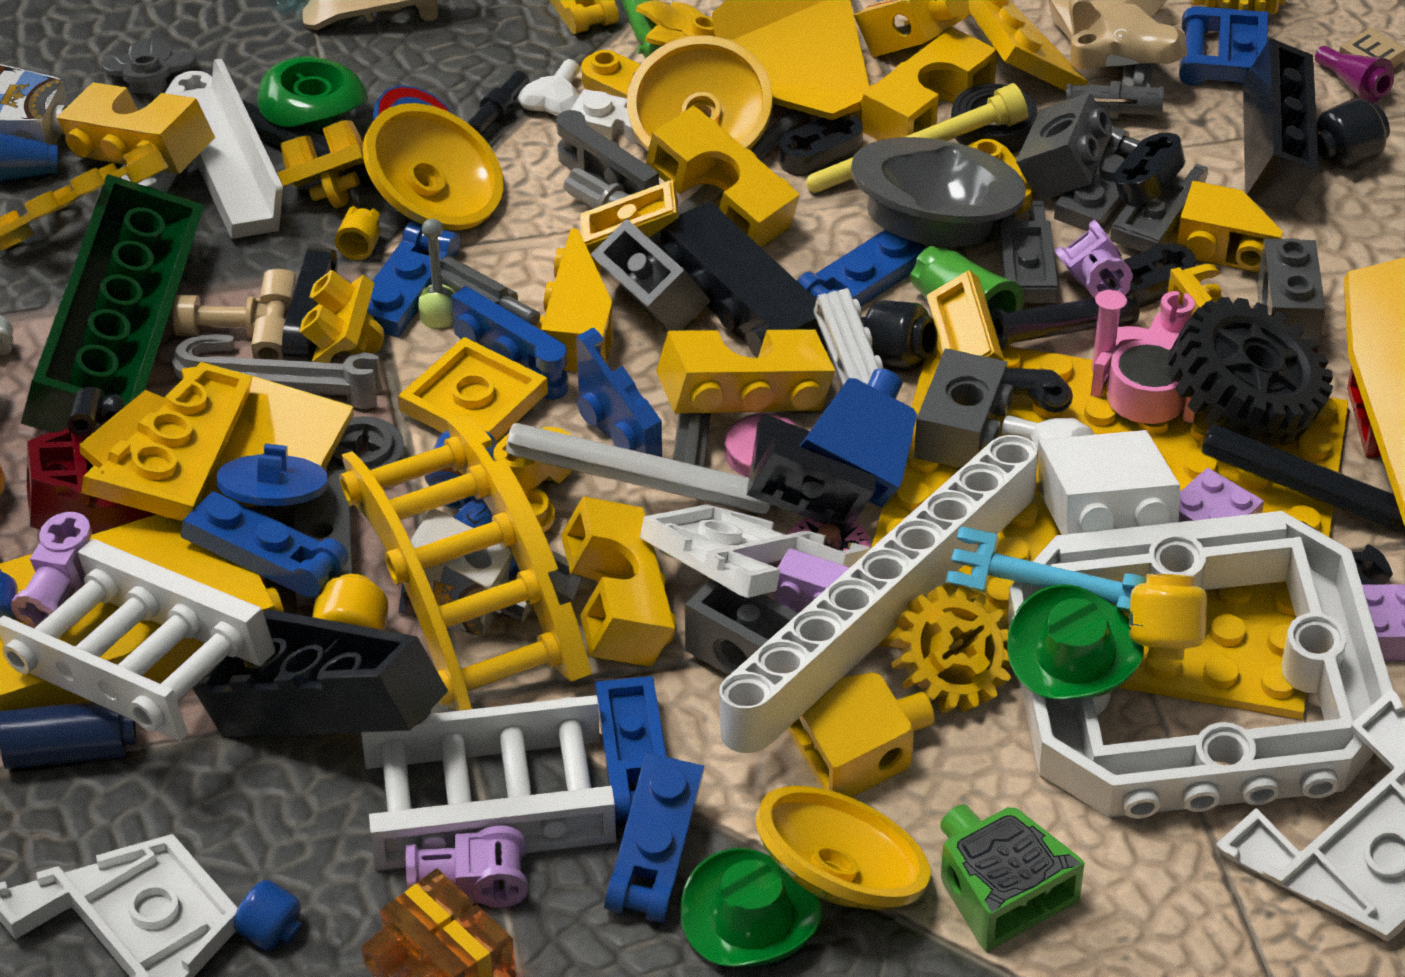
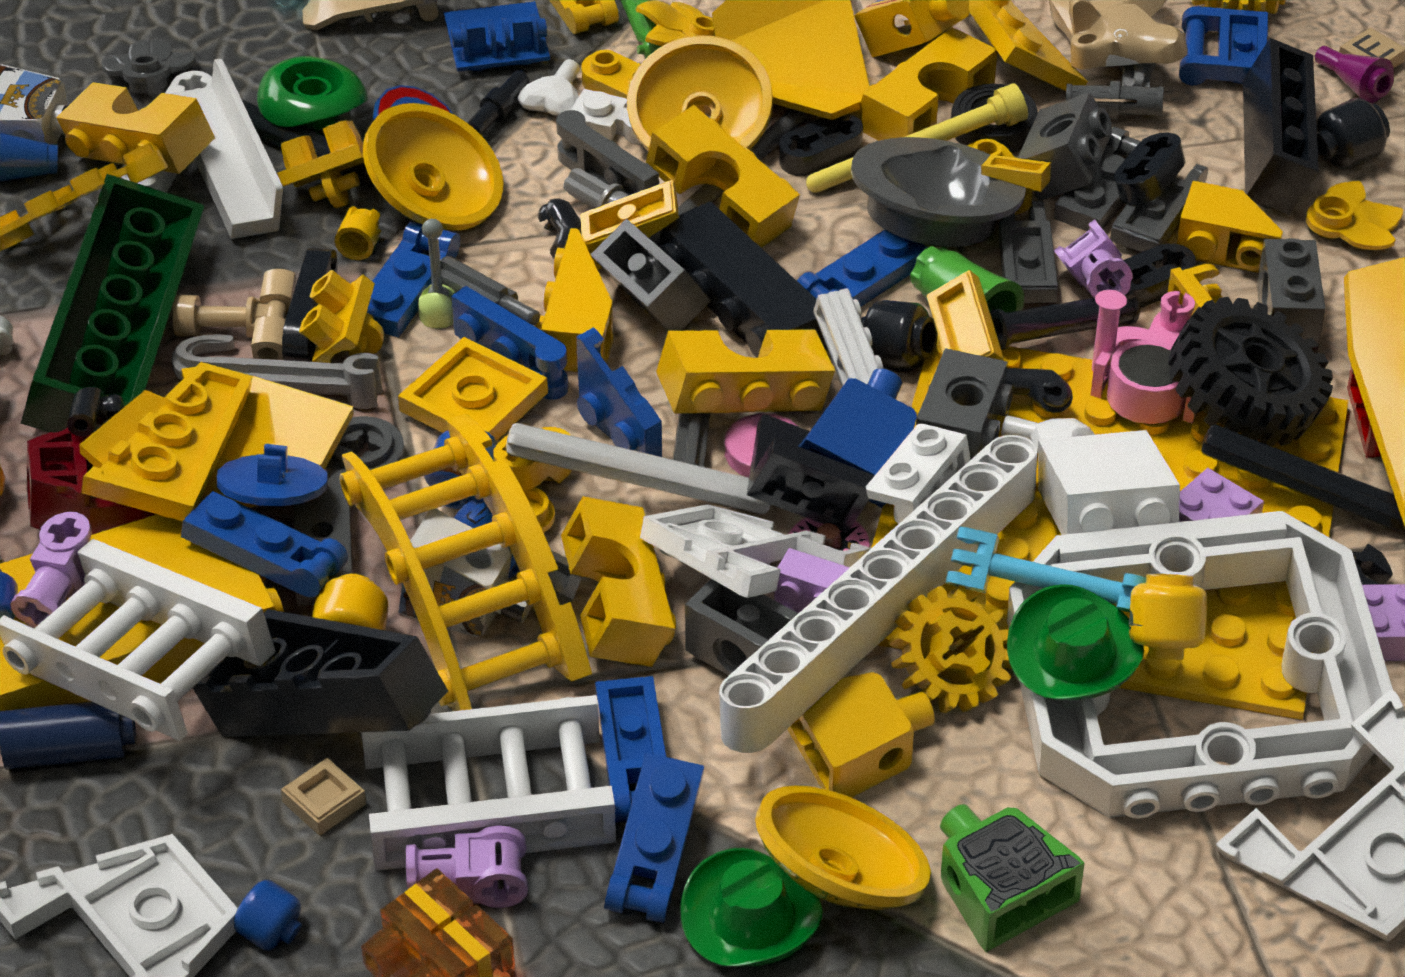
none -> tan tile [281,758,366,836]
none -> blue hinge [444,1,550,72]
none -> black arm [538,198,582,259]
none -> white bracket [866,424,971,524]
none -> yellow piece [981,155,1051,192]
none -> yellow plate [1306,181,1404,250]

